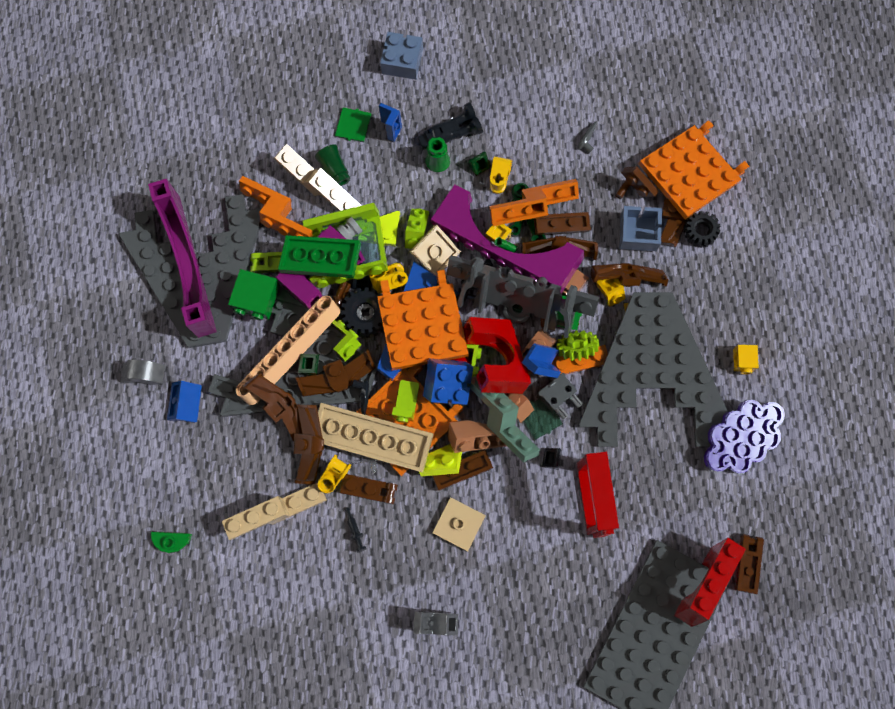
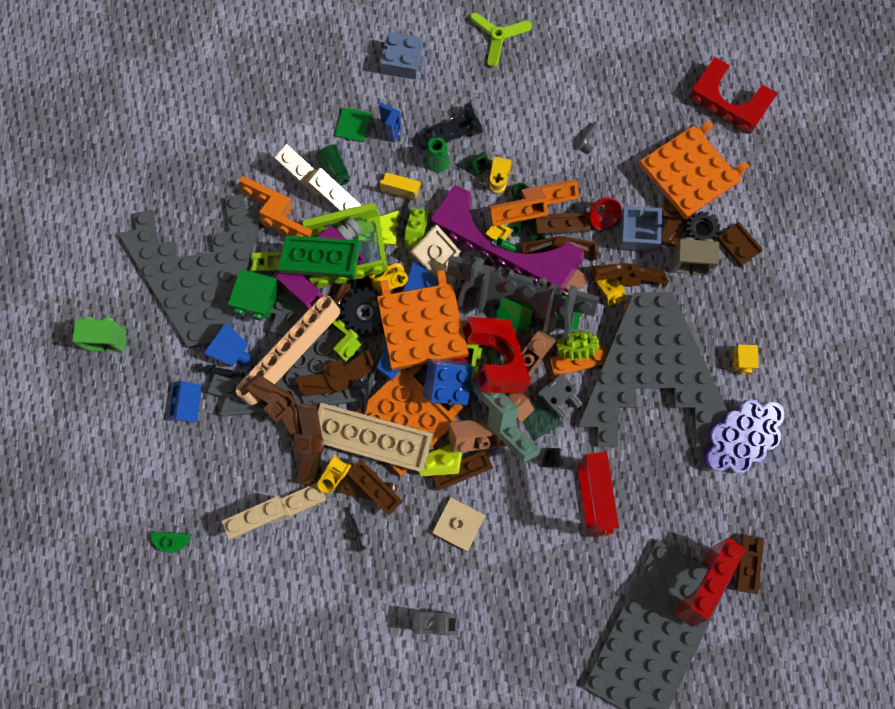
flat silver brick [121,360,165,385] -> none
magenta arch [148,178,217,338] -> none
dark green slope [298,354,319,376] -> none
lime bracket [392,380,419,423] -> none
blue panel [522,343,561,378] -> none
reddish brown plate [615,166,658,199] -> none
none -> bright green piece [72,317,127,352]
none -> black piece [198,364,244,378]
none -> blue torso [204,323,253,366]
none -> reddish brown plate [347,459,403,516]
none -> yellow panel [379,172,421,201]
none -> black piece [395,198,410,234]
none -> lime piece [470,13,532,67]
none -> green piece [496,298,534,334]
none -> red piece [589,197,622,230]
none -> dark tan piece [672,237,719,276]
none -> red arch [689,57,778,134]
none -> reddish brown plate [717,222,763,267]

